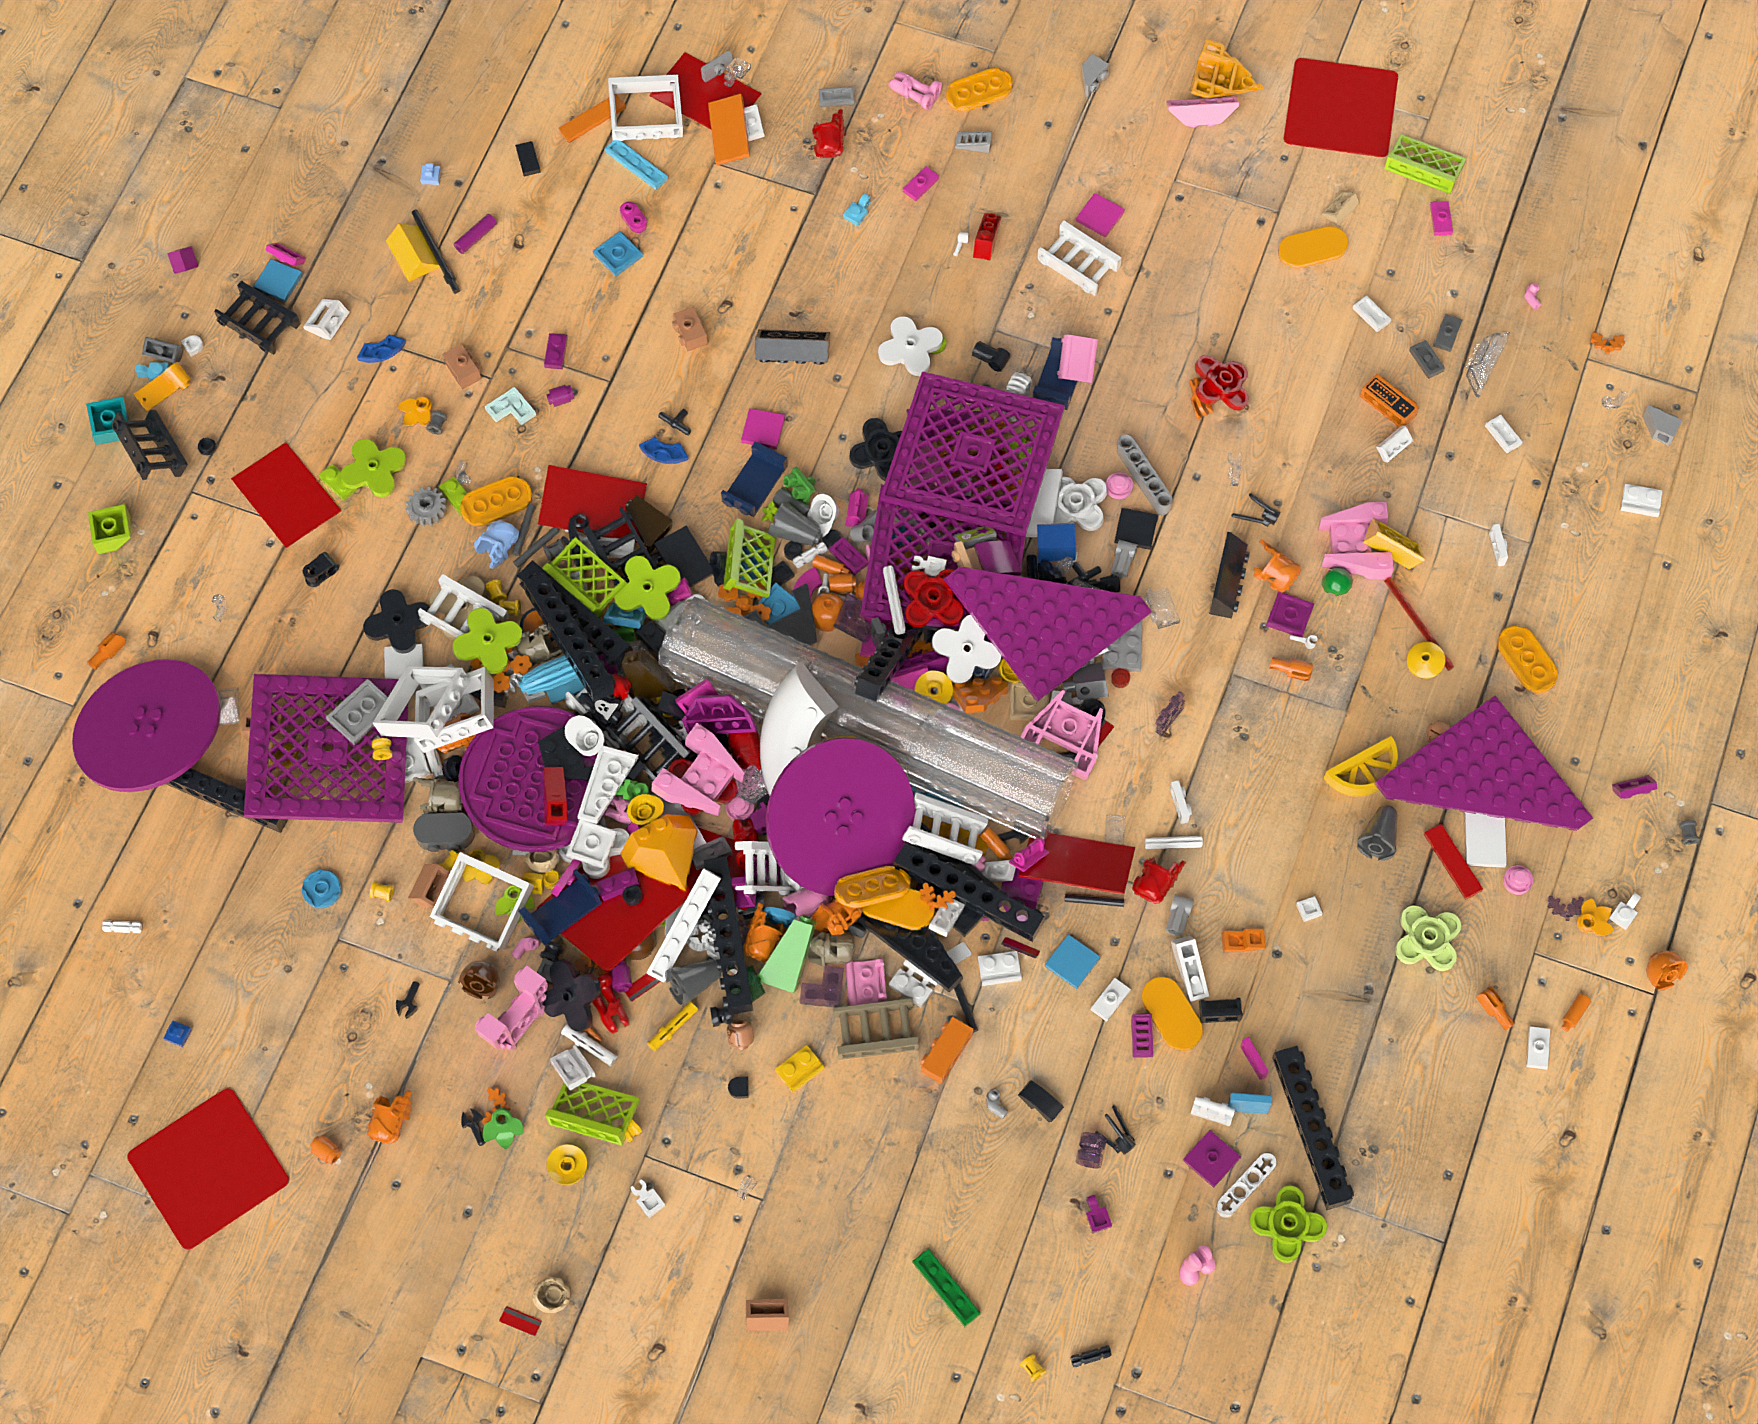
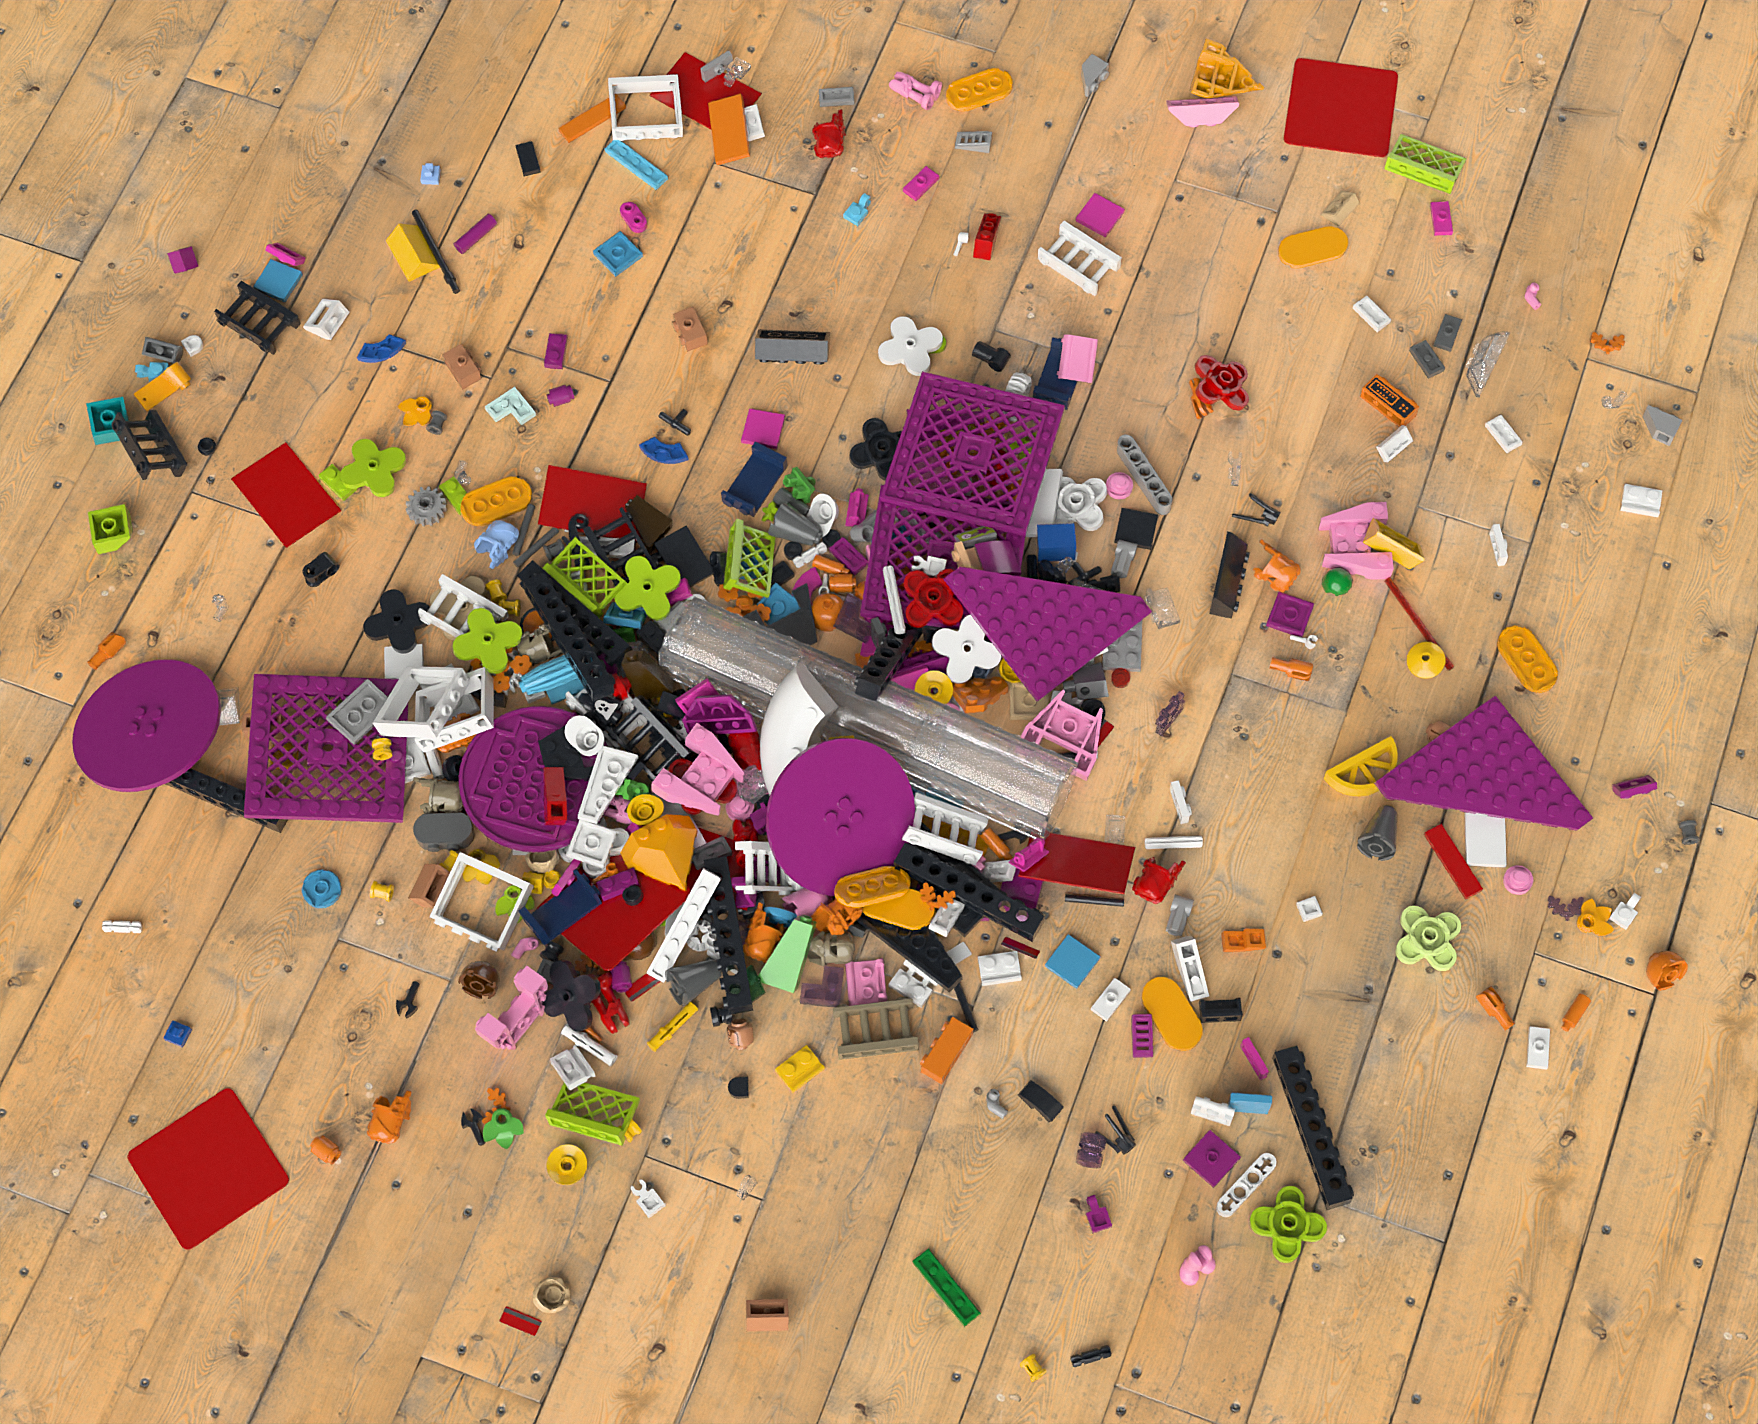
none -> orange hand [592,863,618,884]

